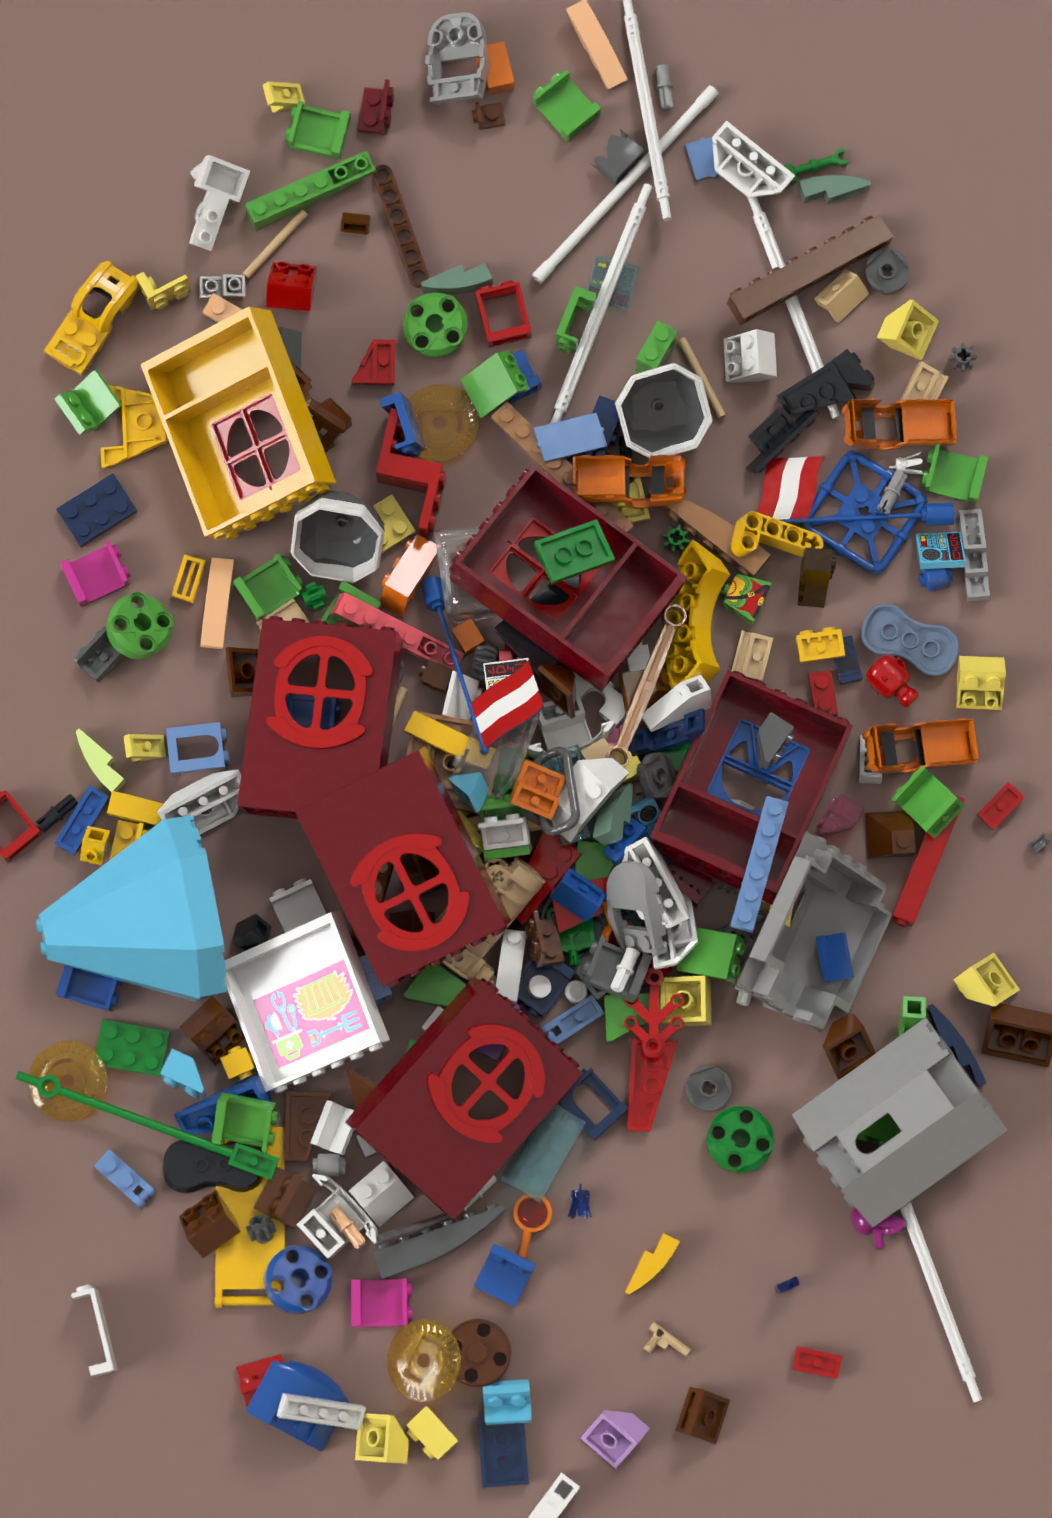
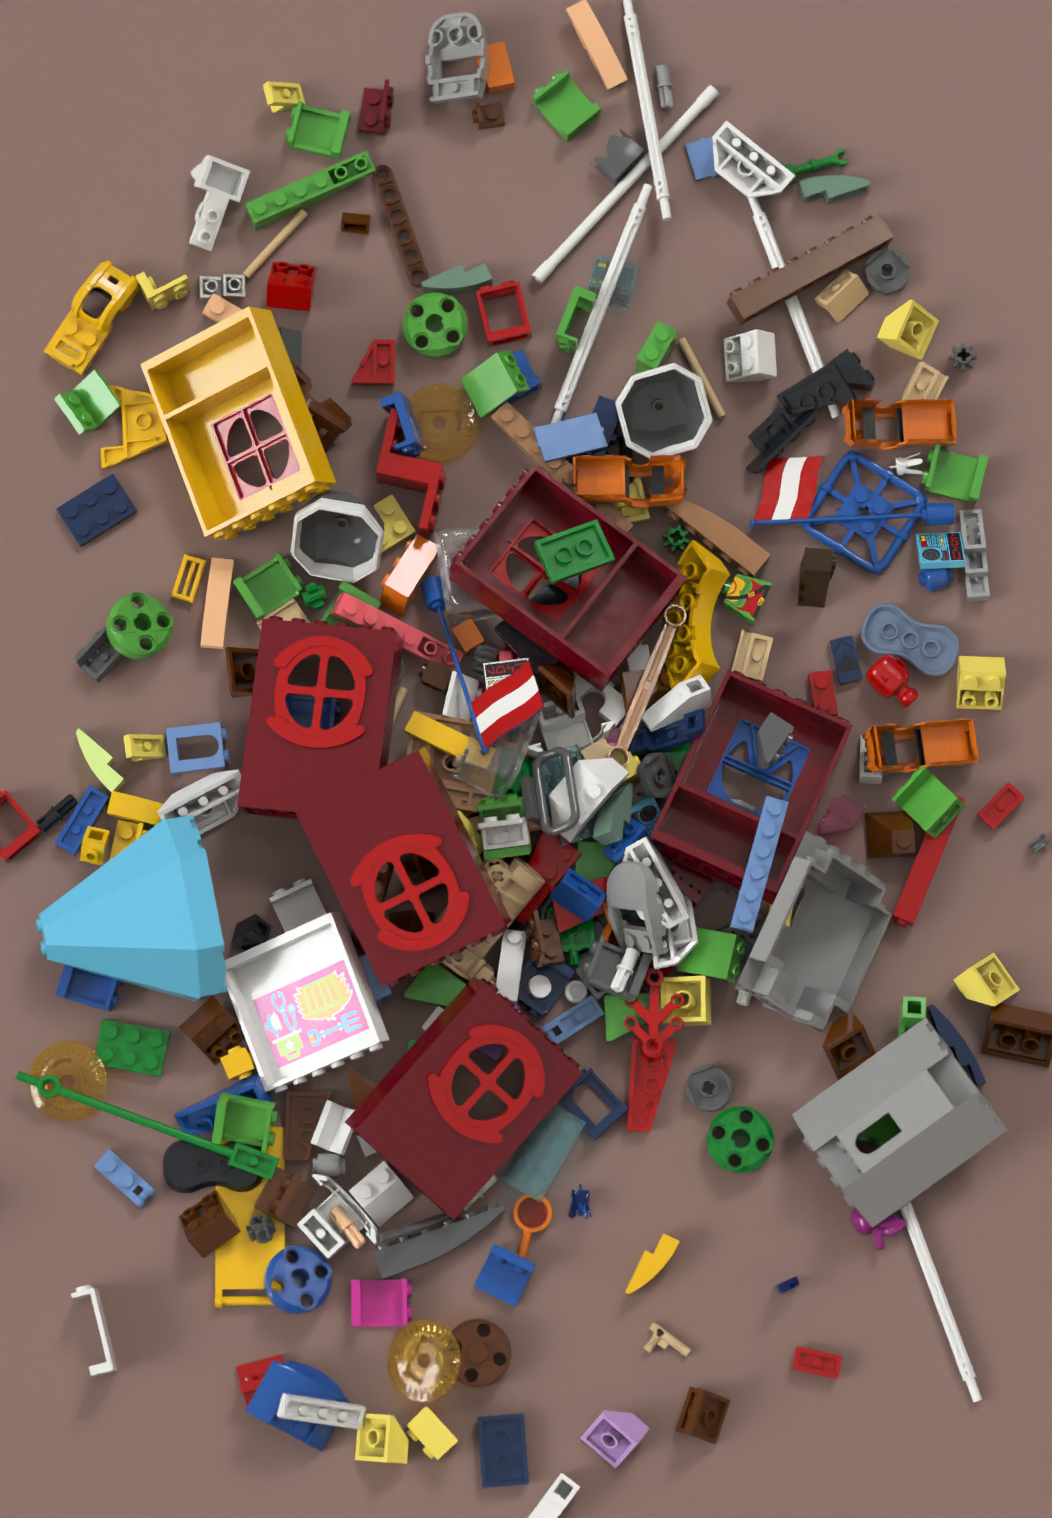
dark pink panel [60,540,131,607] -> none
medium azure slope [160,1049,207,1099] -> none
medium azure slope [448,772,489,813] -> none
medium azure bracket [483,1379,532,1425] -> none
orange slope [510,759,566,820] -> none
yellow beam [731,511,823,557] -> none
yellow bracket [795,627,845,663] -> none
blue panel [816,932,854,982] -> none
light grey axle [877,471,907,514] -> none

